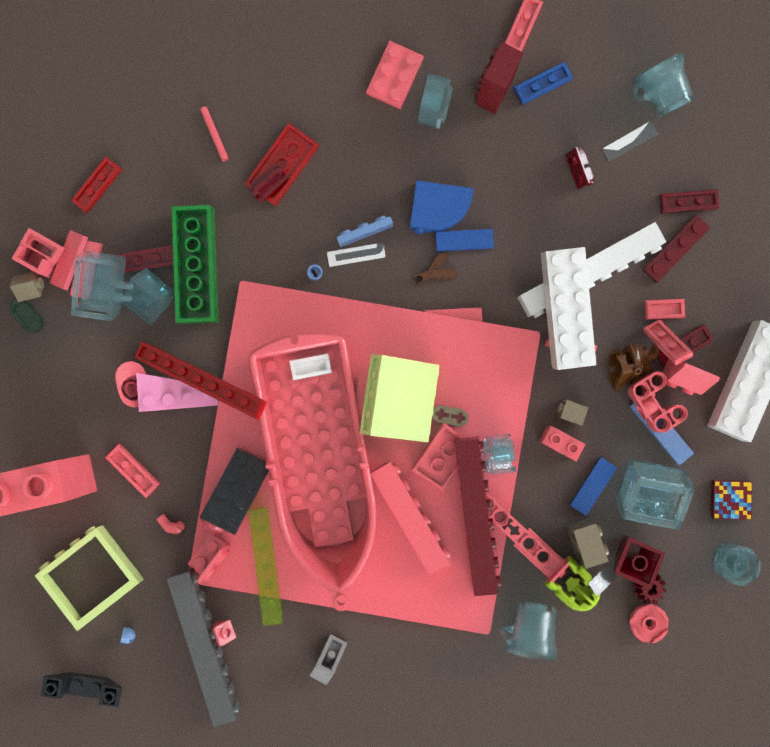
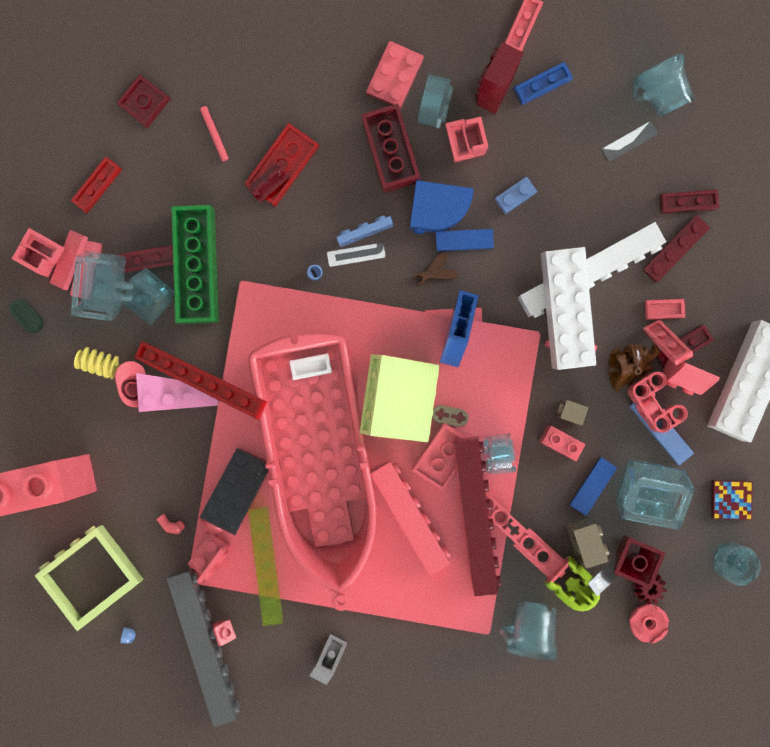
dark tan brick [10,271,44,302] -> none
black slope [41,672,122,708] -> none
coral tile [105,444,161,498] -> none
dark red hinge [565,147,594,190] -> none
none -> light yellow piece [74,347,119,379]
none -> dark red tile [116,74,171,129]
none -> dark red brick [361,104,420,194]
none -> blue brick [440,290,479,367]
none -> coral plate [445,117,488,163]
none -> medium blue plate [495,177,537,215]

